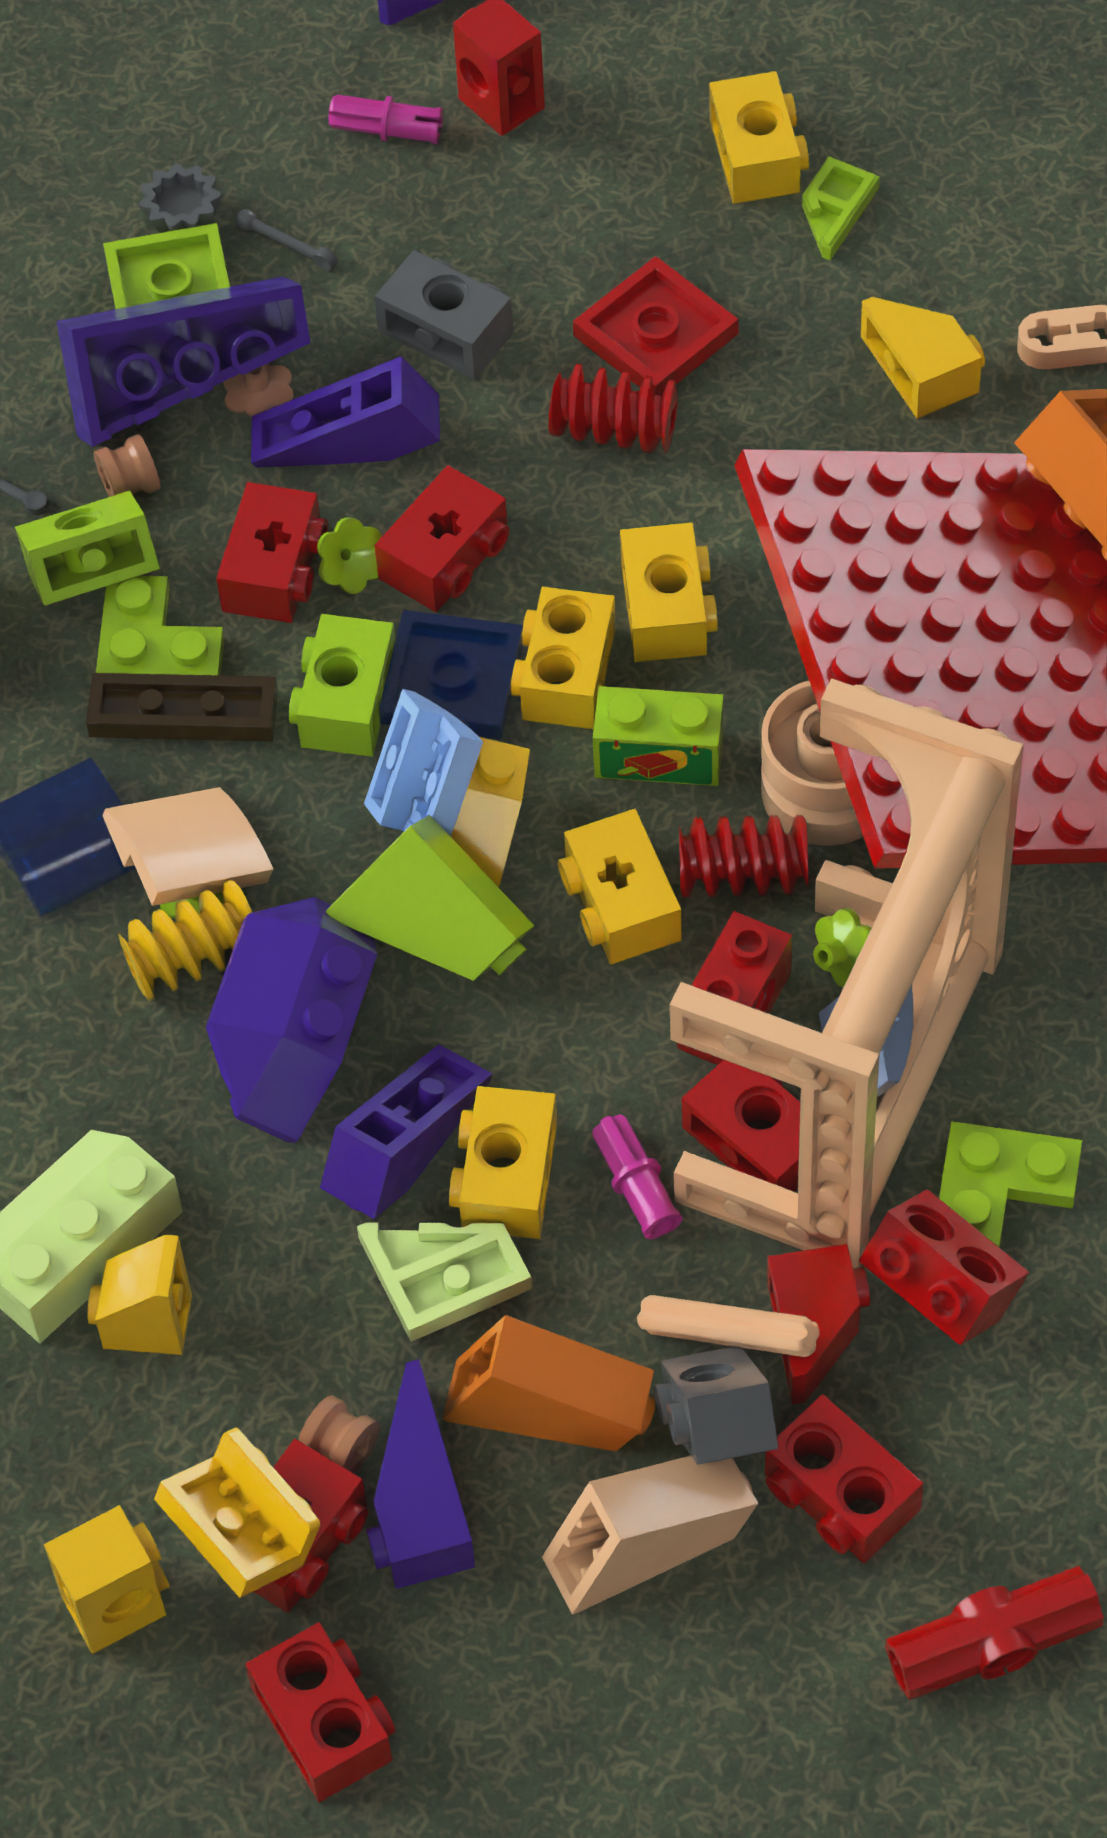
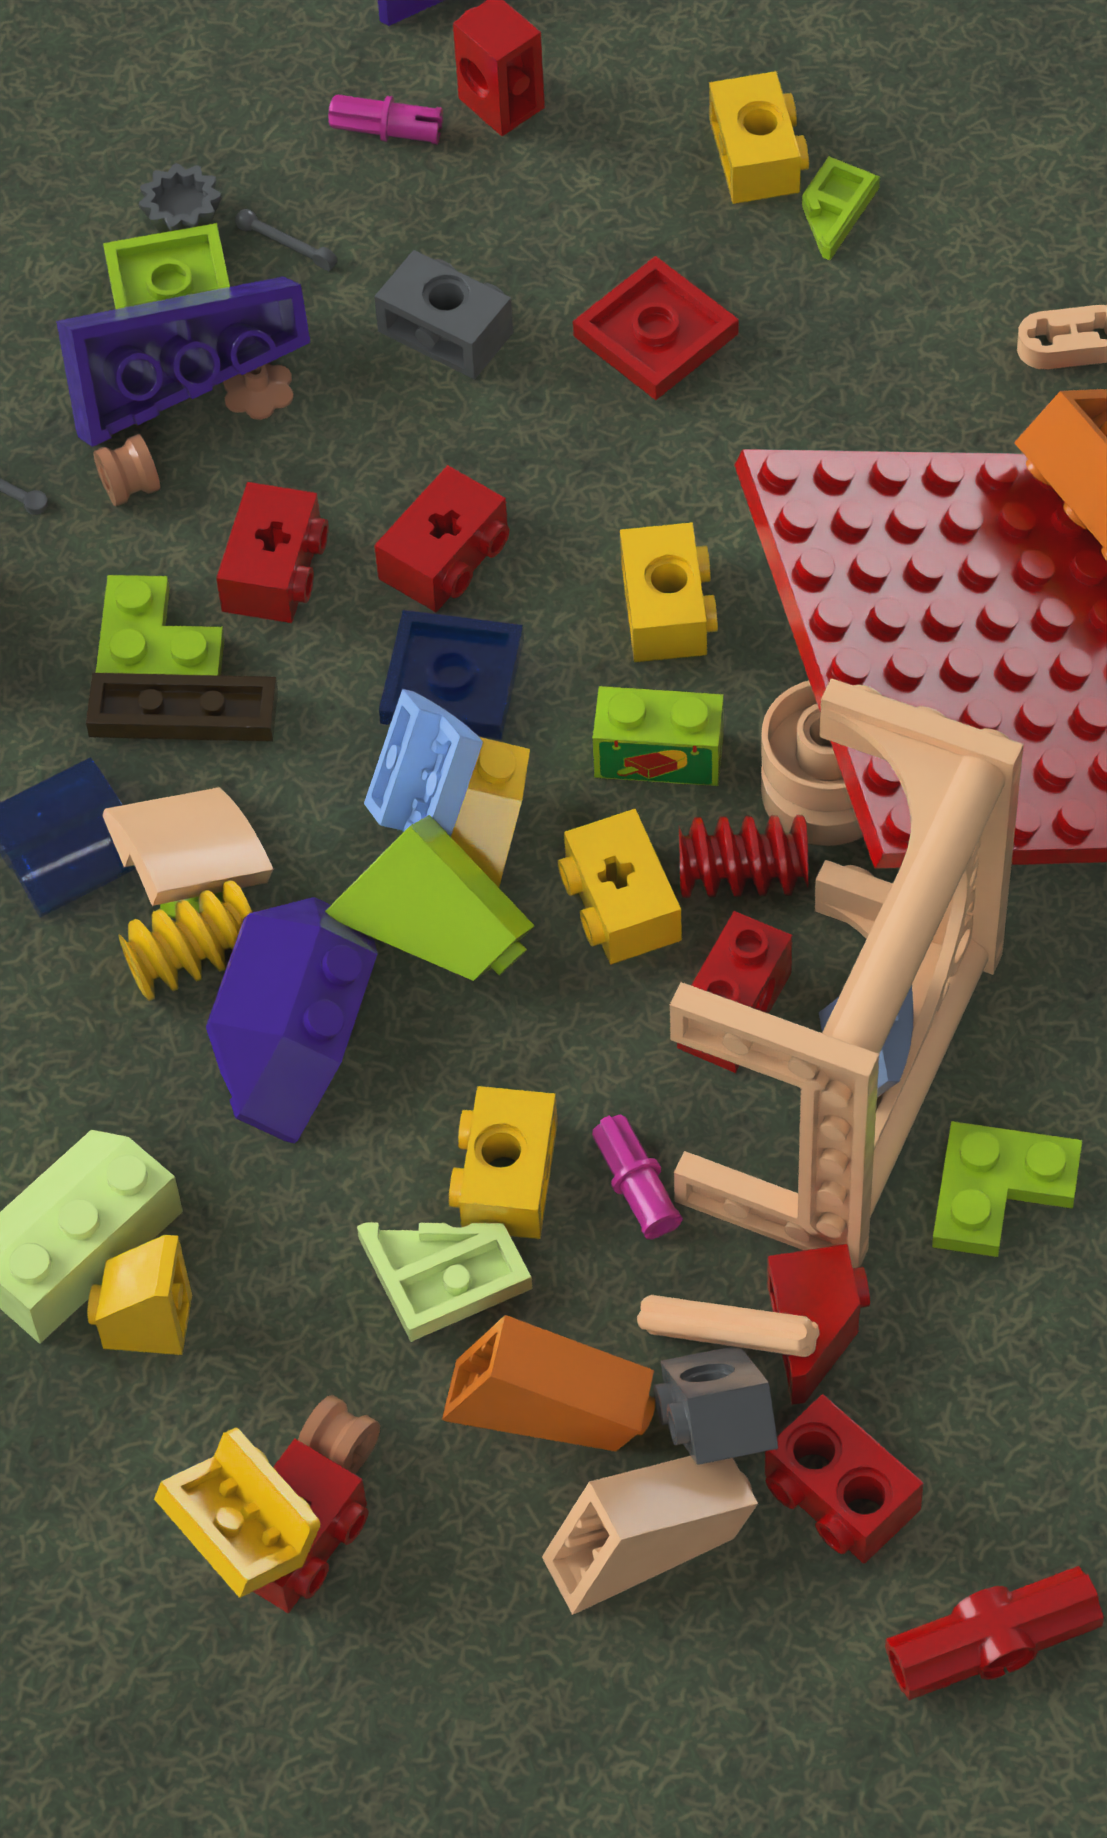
lime brick [15,491,160,606] -> none
yellow brick [44,1505,169,1654] -> none
red brick [245,1622,396,1803] -> none
dark purple slope [251,356,440,468] -> none
lime brick [289,614,397,757] -> none
lime plant [317,517,382,594] -> none
dark purple slope [320,1044,492,1219] -> none
dark purple slope [366,1359,475,1589] -> none
yellow brick [511,587,616,729] -> none
red piece [548,363,678,454] -> none
red brick [681,1060,800,1192] -> none
lime plant [813,908,872,988] -> none
red brick [858,1189,1030,1346] -> none
yellow slope [861,297,985,419] -> none

